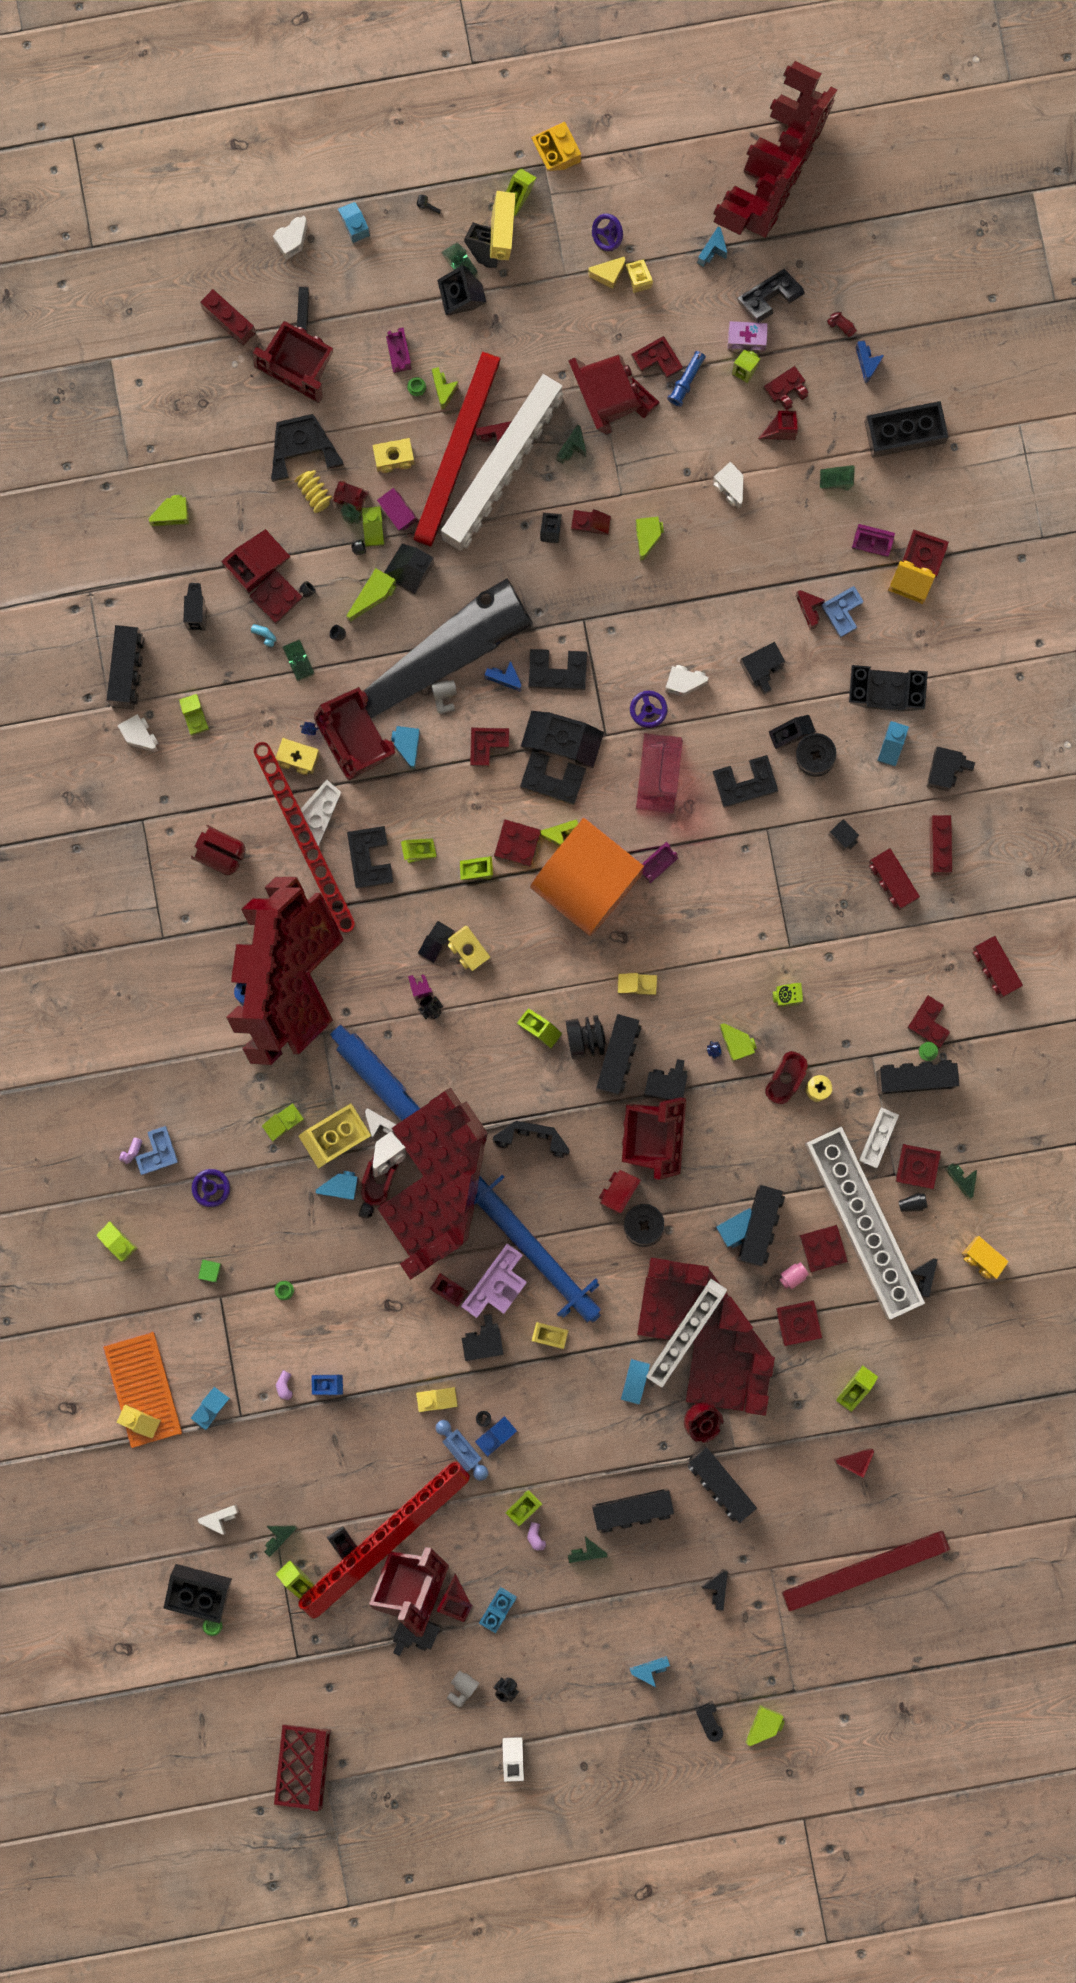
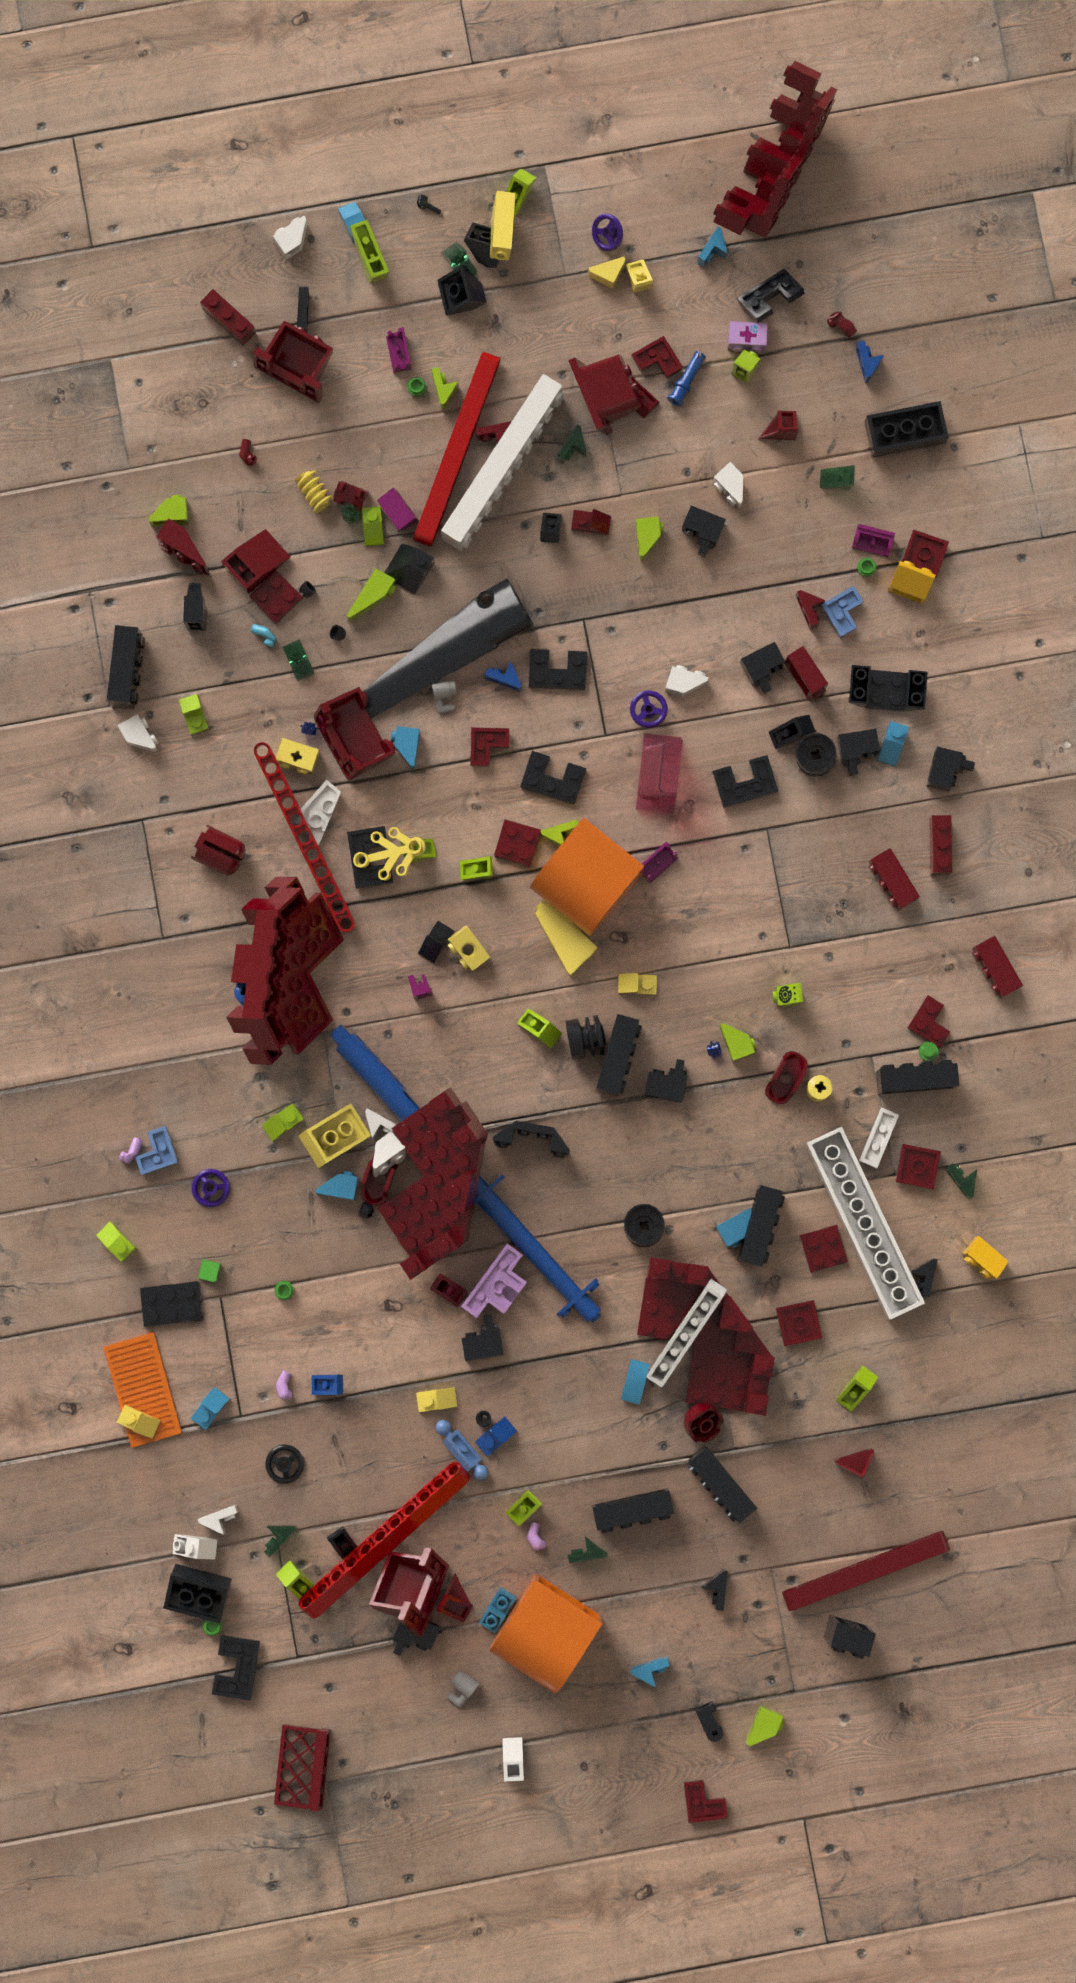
black wing [271,414,344,482] -> none
black hinge [351,539,366,555] -> none
light yellow brick [373,438,415,473] -> none
black gear [418,996,443,1020] -> none
black gear [493,1677,519,1702] -> none
black slope [521,711,604,768] -> none
yellow slope [531,121,581,171] -> none
light yellow slope [532,1322,569,1349] -> none
dark red slope [599,1170,641,1215] -> none
dark red windscreen [622,1098,686,1180] -> none
dark red plate [764,366,809,411] -> none
bright pink brick [779,1262,809,1290] -> none
black brick [828,819,859,851] -> none
black cone [899,1192,928,1212] -> none
none -> black plate [140,1281,203,1327]
none -> dark red slope [156,518,210,576]
none -> white slope [173,1534,217,1559]
none -> black plate [212,1635,260,1700]
none -> dark red arm [239,439,257,466]
none -> black piece [265,1444,304,1484]
none -> lime slope [350,220,389,284]
none -> light yellow plant [353,827,426,881]
none -> orange brick [488,1573,603,1694]
none -> light yellow slope [535,901,597,977]
none -> black hinge [682,505,726,557]
none -> dark red plate [684,1780,728,1823]
none -> dark red window [785,646,828,701]
none -> black brick [823,1615,876,1659]
none -> black hinge [837,729,880,776]
none -> bright green plate [857,558,876,577]

